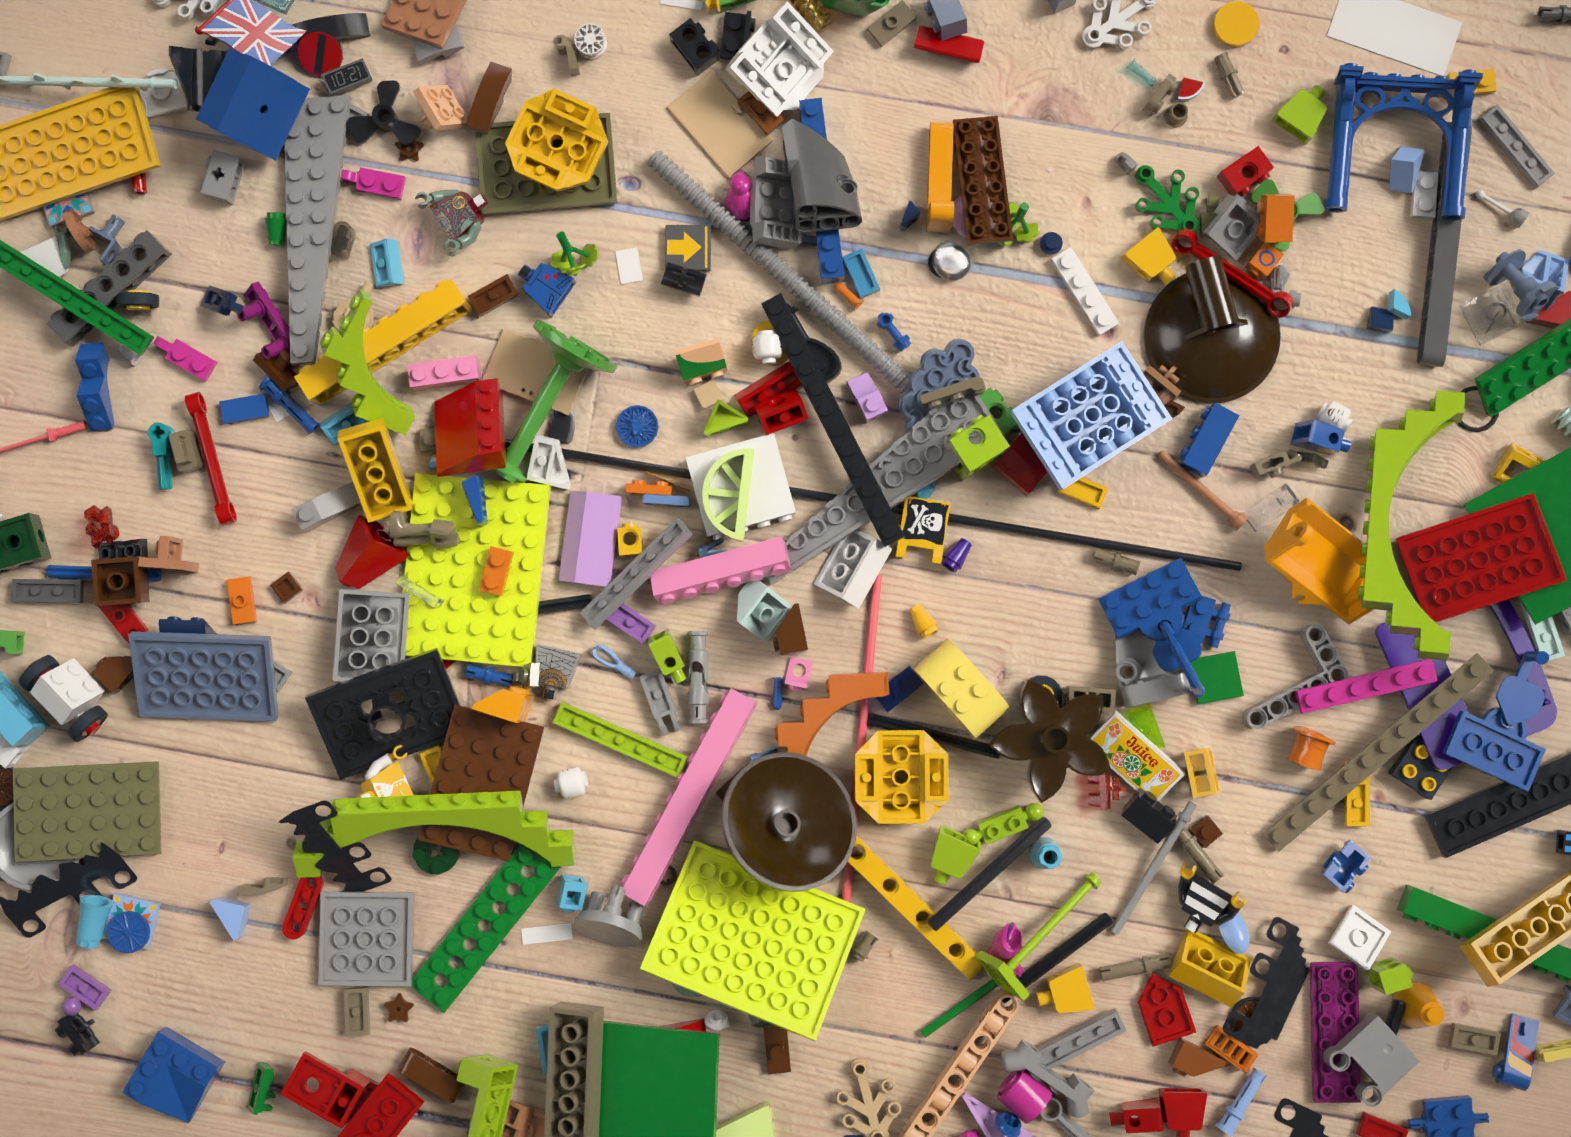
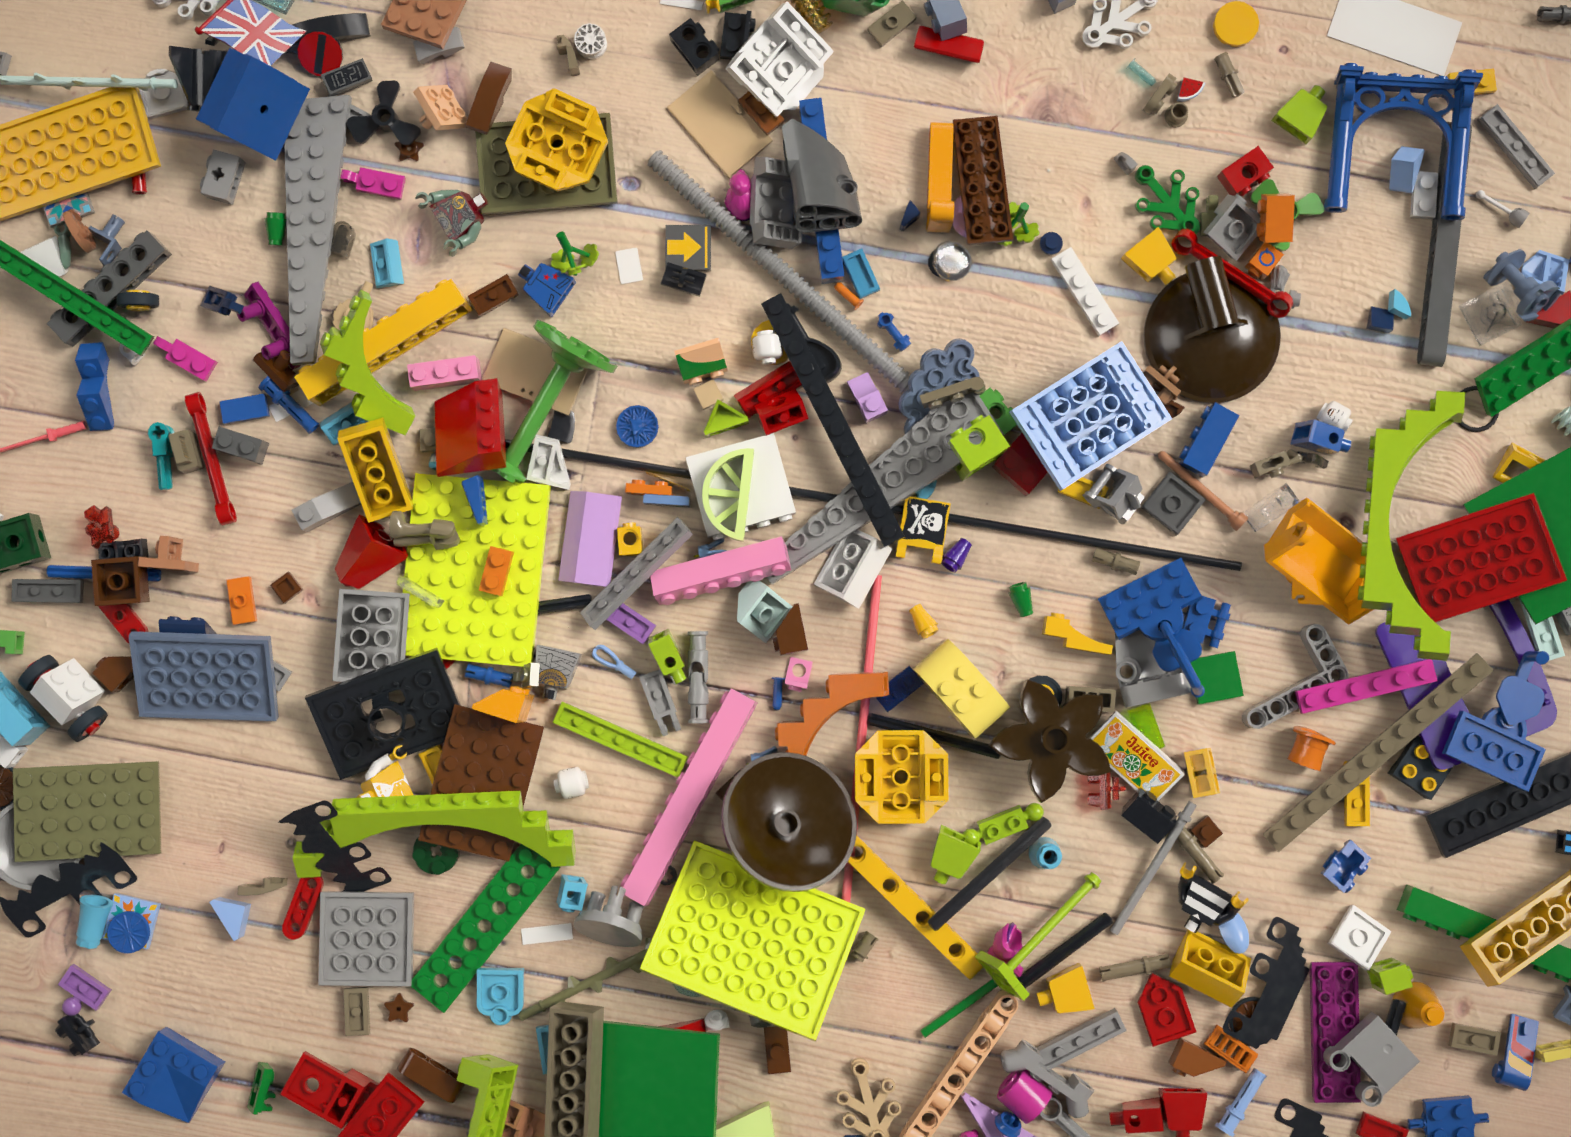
none -> dark grey brick [212,426,269,465]
none -> medium azure plate [477,968,524,1025]
none -> olive plant [519,937,652,1021]
none -> green cone [1008,582,1034,617]
none -> yellow slope [1042,612,1113,655]
none -> light grey piece [1083,464,1145,524]
none -> dark grey tile [1141,472,1206,536]

